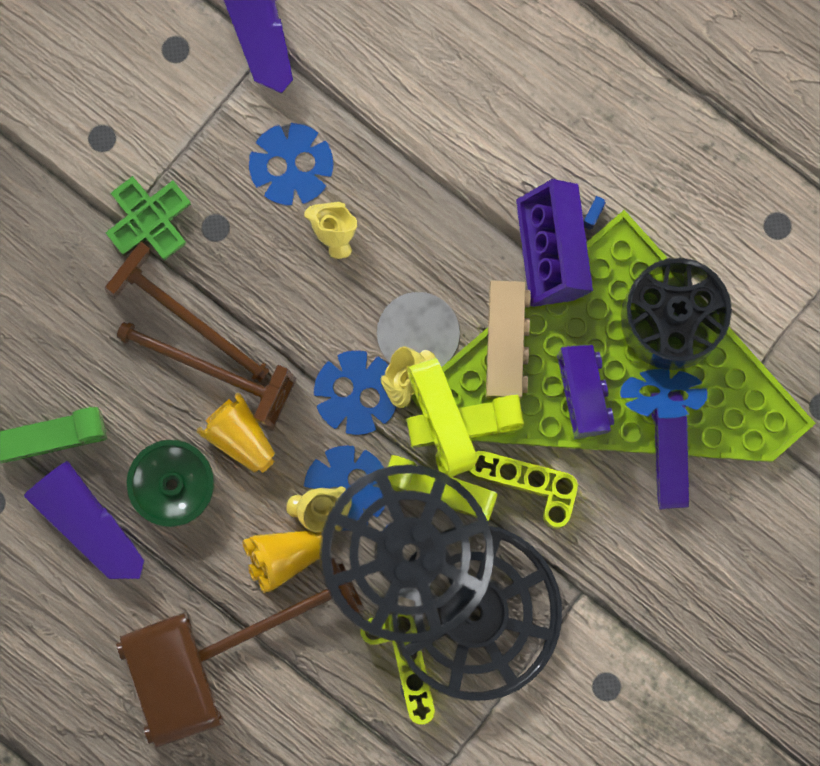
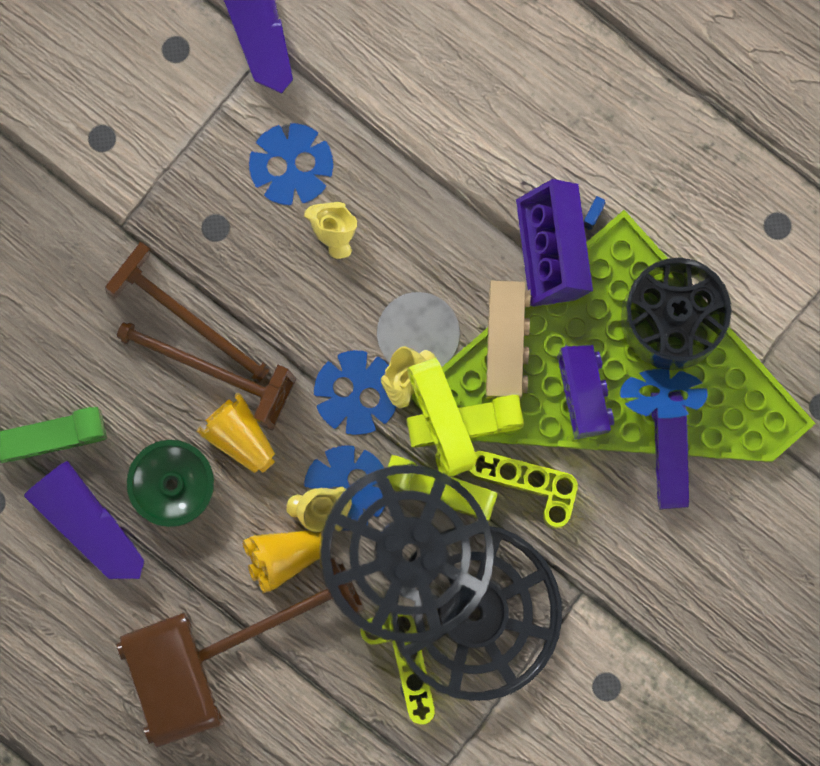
bright green plate [105,176,191,261] -> none

